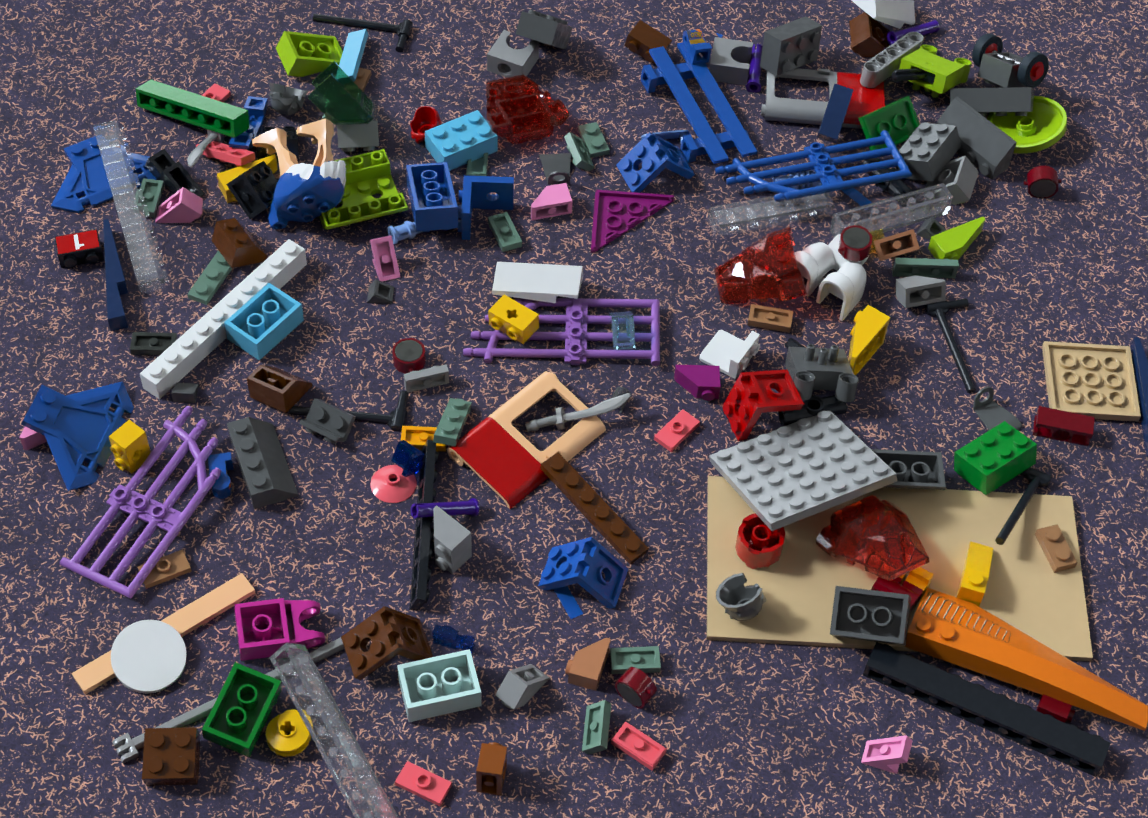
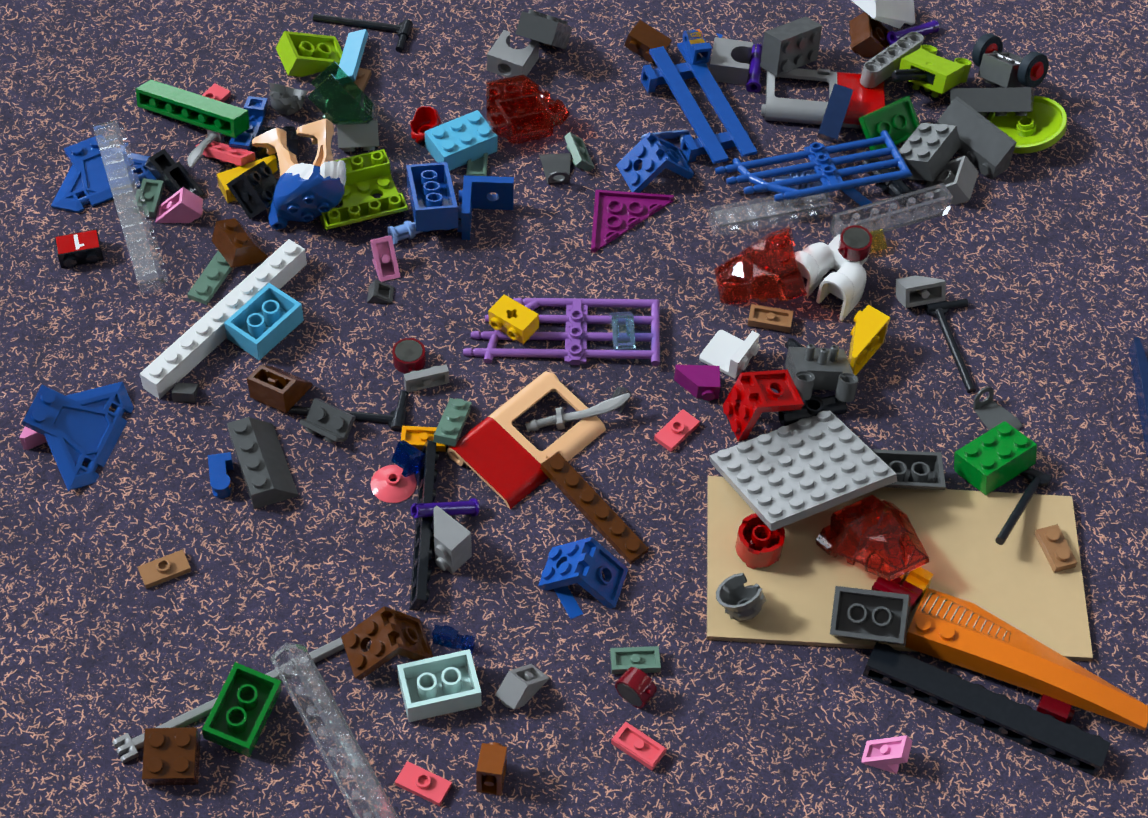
medium lavender piece [60,406,222,599] -> none
light nougat tile [72,573,255,695] -> none
dark blue slope [103,219,128,331] -> none
yellow brick [109,419,151,474] -> none
white tile [111,620,186,694] -> none
pearl dark grey plate [130,332,178,355] -> none
dark pink brick [235,598,325,661] -> none
yellow piece [265,709,311,757] -> none
sand green plate [488,212,522,252] -> none
white slope [492,262,583,303] -> none
bright pink slope [531,183,572,220] -> none
nougat slope [565,638,611,691] -> none
sand green plate [578,122,610,158] -> none
sand green plate [582,700,611,754] -> none
nougat slope [873,229,920,261] -> none
sand green plate [892,258,959,278] -> none
dark grey slope [916,216,947,240] -> none
lime slope [928,217,985,260] -> none
yellow slope [956,541,993,606] -> none
dark red piece [1024,166,1062,198] -> none
dark red piece [1032,406,1095,446] -> none
tan plate [1042,341,1141,422] -> none

